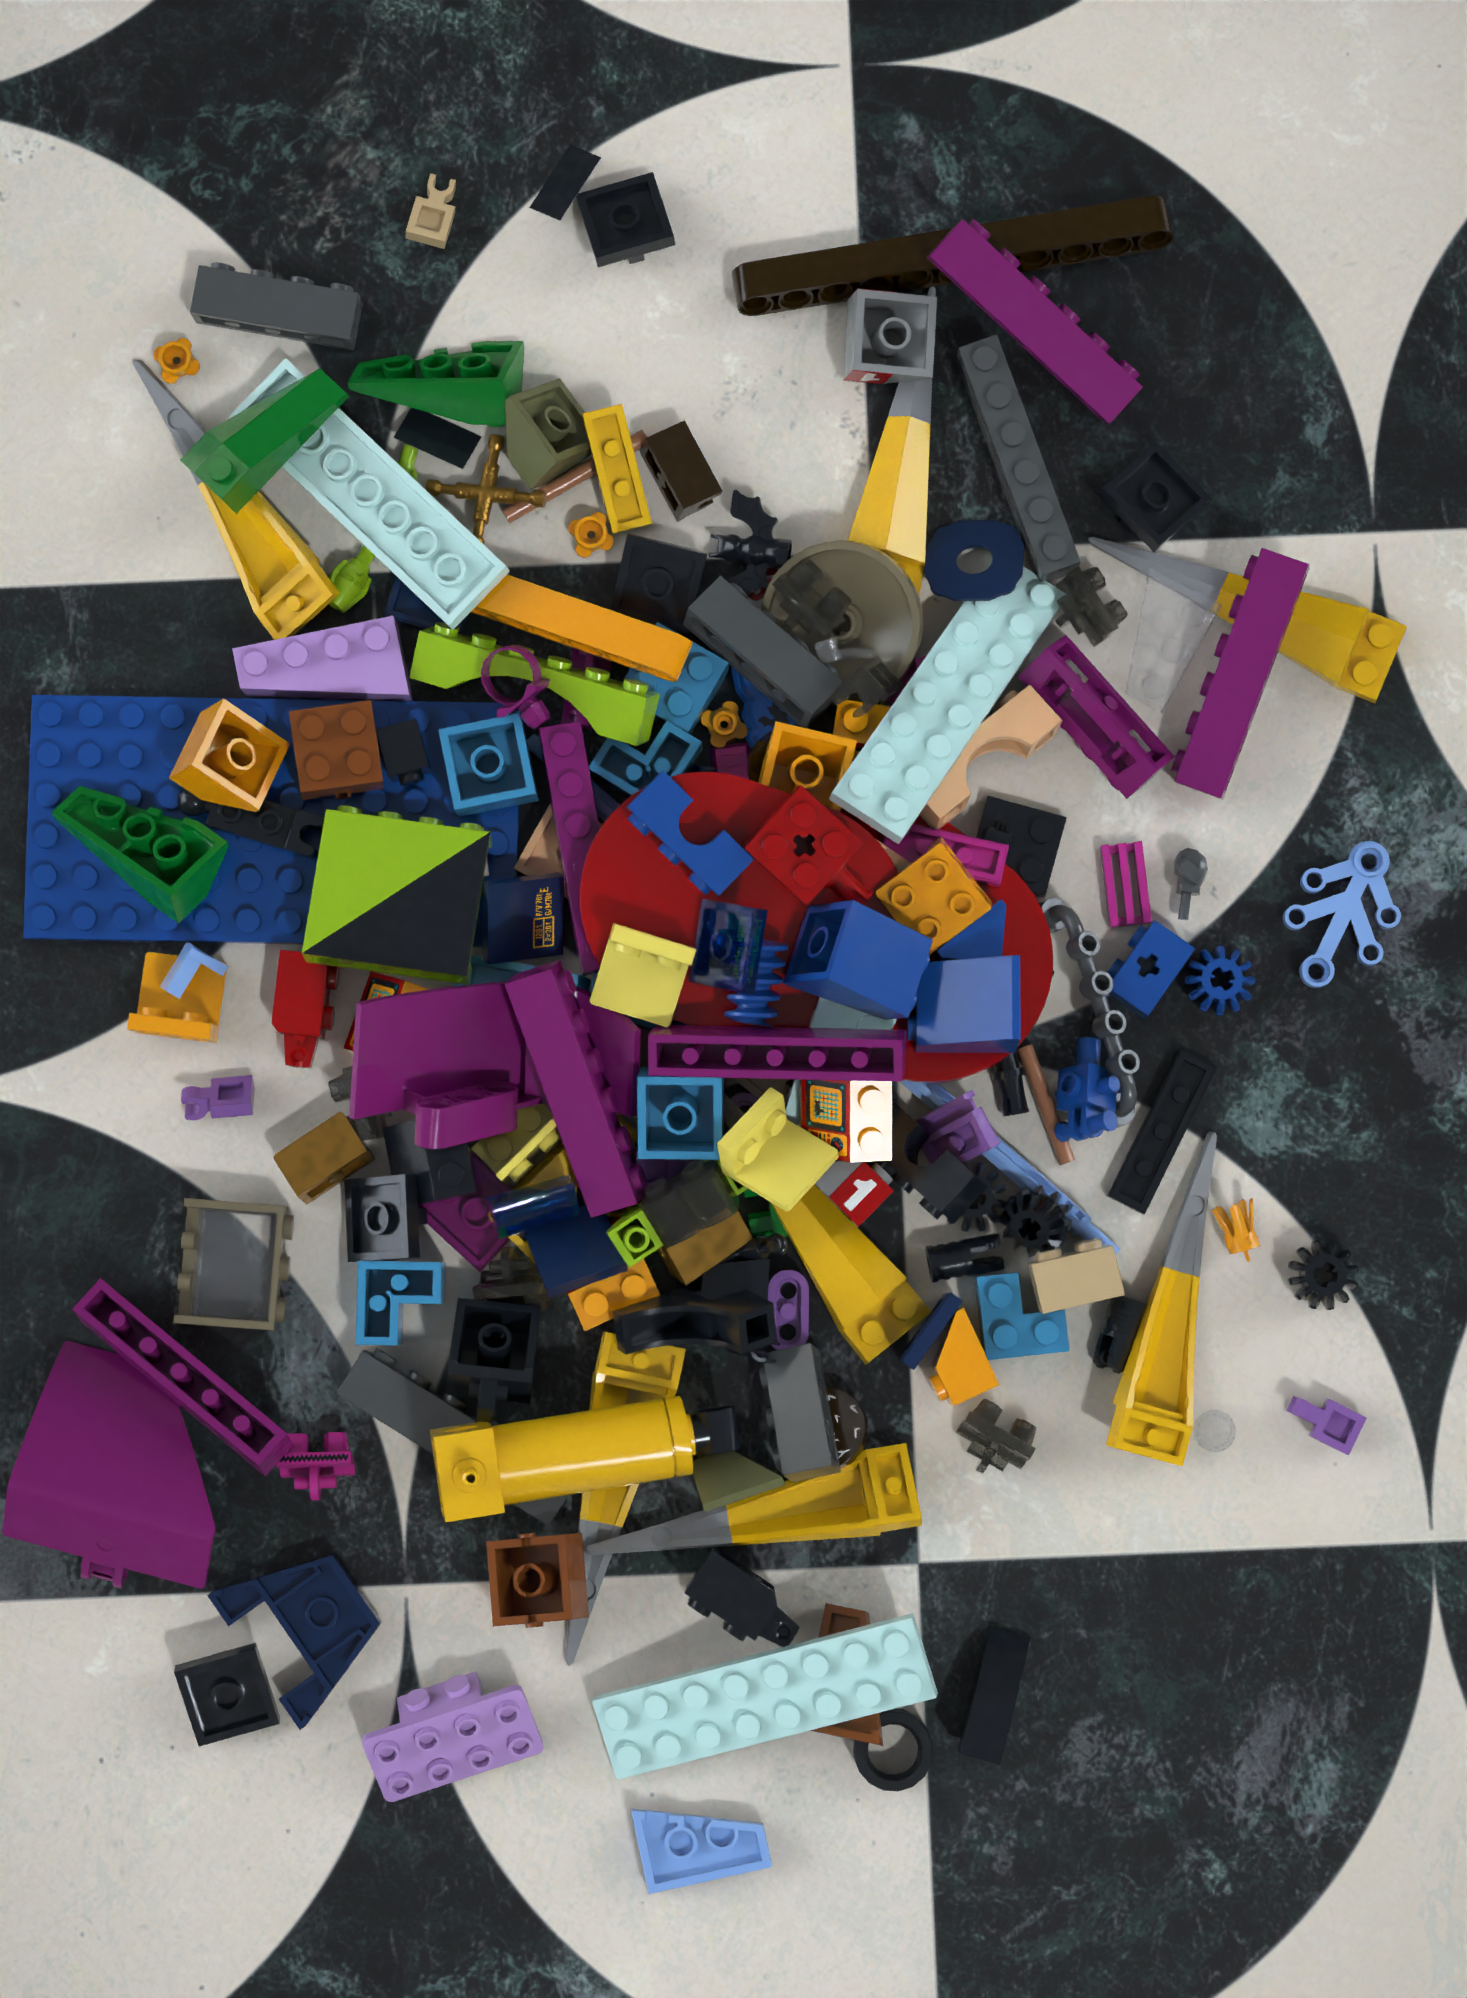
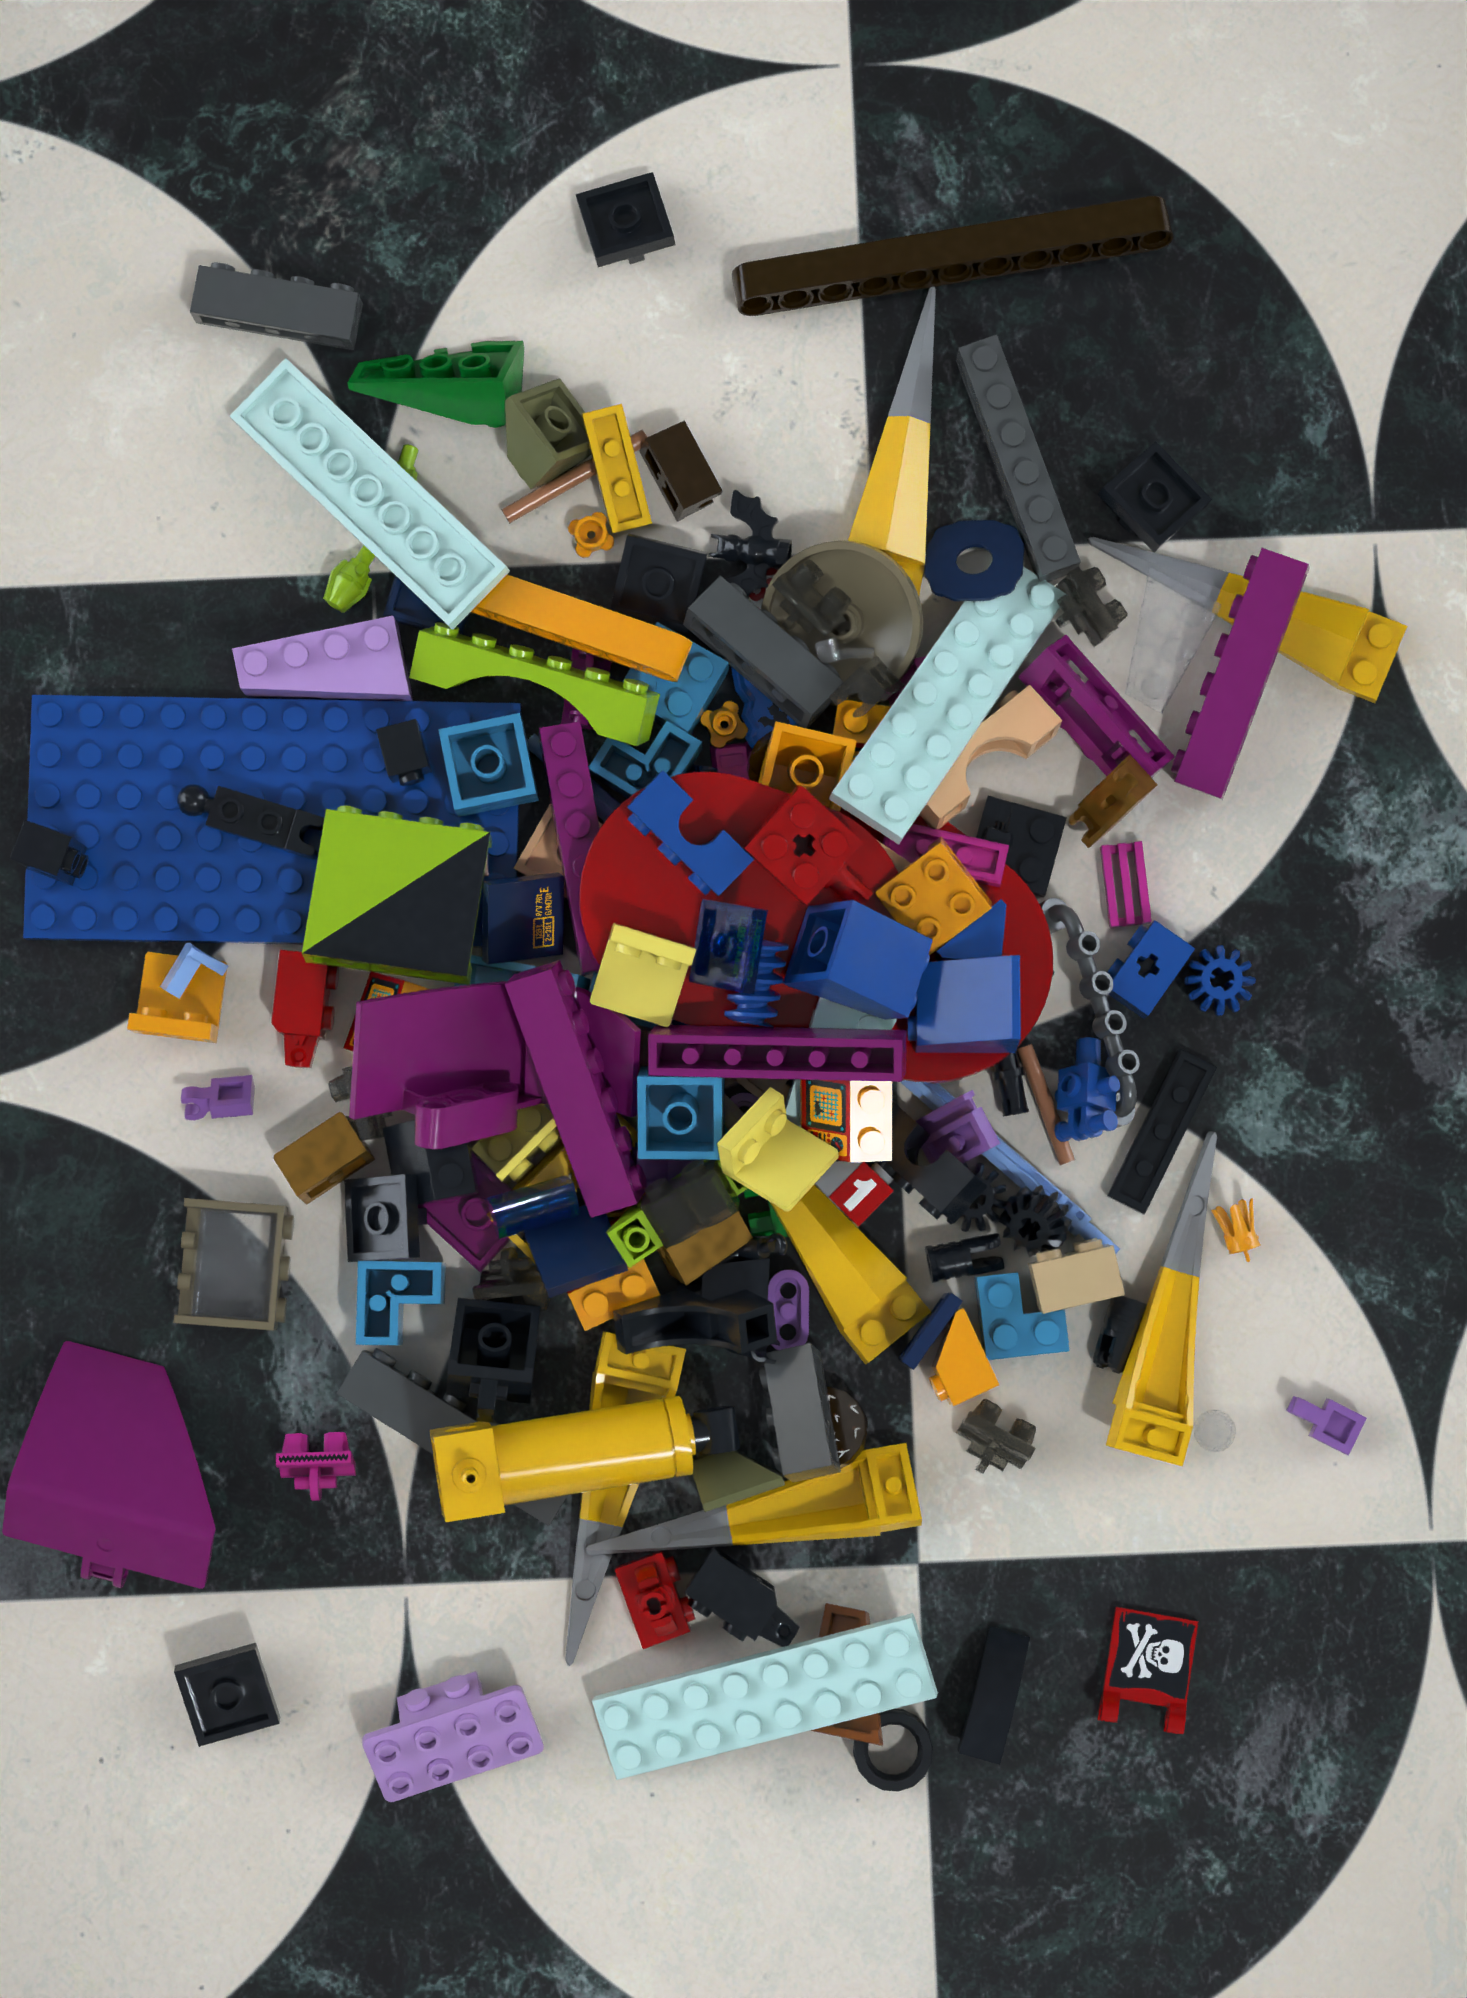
green wedge [51,786,229,924] -> none
magenta brick [72,1278,293,1477] -> none
yellow plate [133,360,340,640] -> none
light orange plate [153,338,200,384] -> none
light orange slope [169,698,290,812] -> none
green wedge [180,368,349,514] -> none
dark blue wing [207,1554,382,1730] -> none
dark orange brick [289,700,384,800] -> none
black sticker [393,408,481,469] -> none
tan plate [405,173,456,249] -> none
pearl gold piece [426,434,547,544] -> none
magenta piece [481,645,550,729] -> none
dark orange brick [486,1533,589,1628] -> none
black sticker [529,145,601,221] -> none
light blue wing [631,1808,772,1894] -> none
light grey slope [843,288,937,384] -> none
magenta brick [926,219,1143,424] -> none
dark grey piece [1174,848,1208,920] -> none
light blue plant [1282,841,1401,988] -> none
black gear [1287,1240,1359,1310] -> none
none -> black brick [10,820,89,886]
none -> red brick [614,1550,696,1649]
none -> pearl gold hinge [1069,755,1158,848]
none -> flag [1097,1607,1199,1735]

